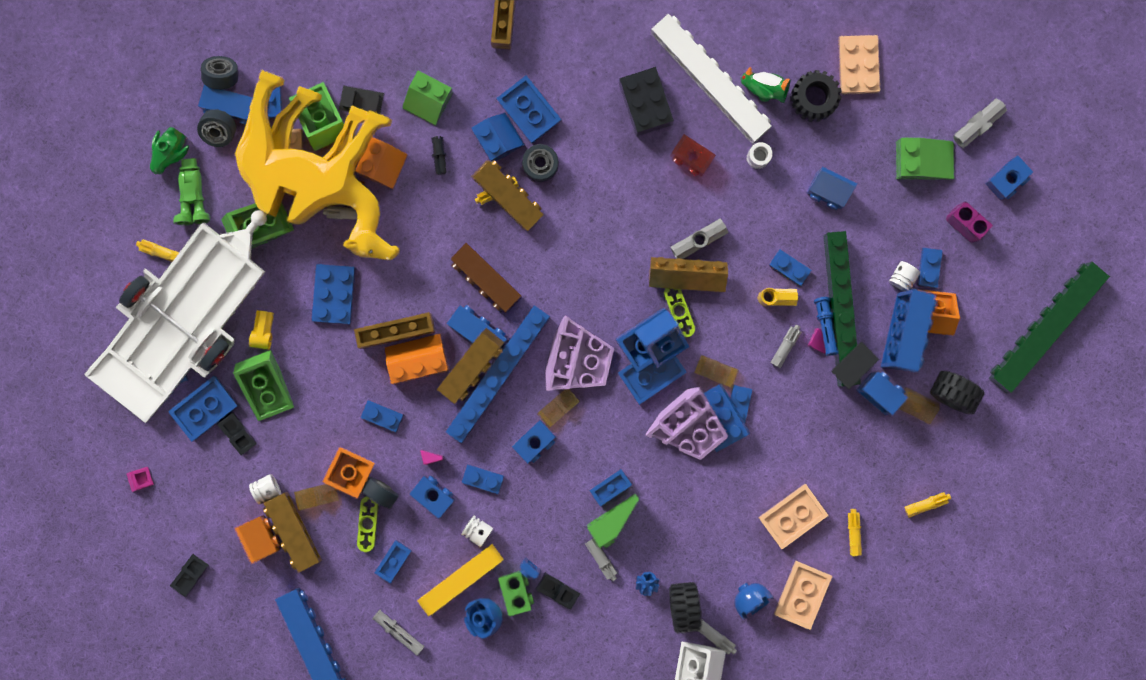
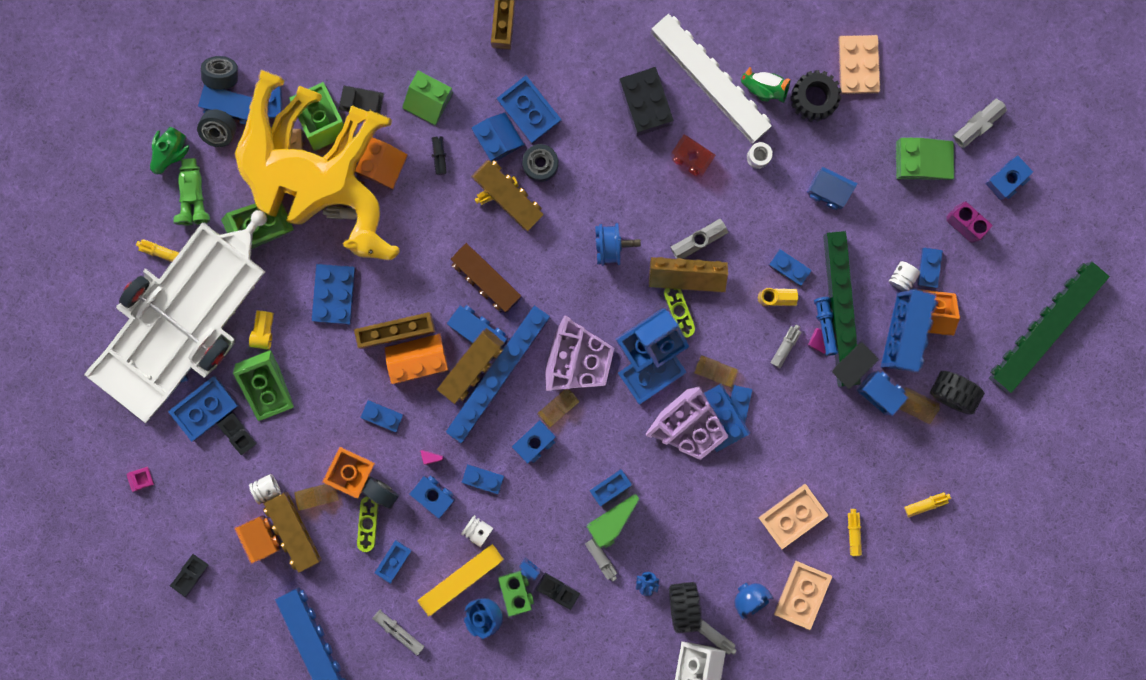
none -> blue wheel [595,223,641,266]

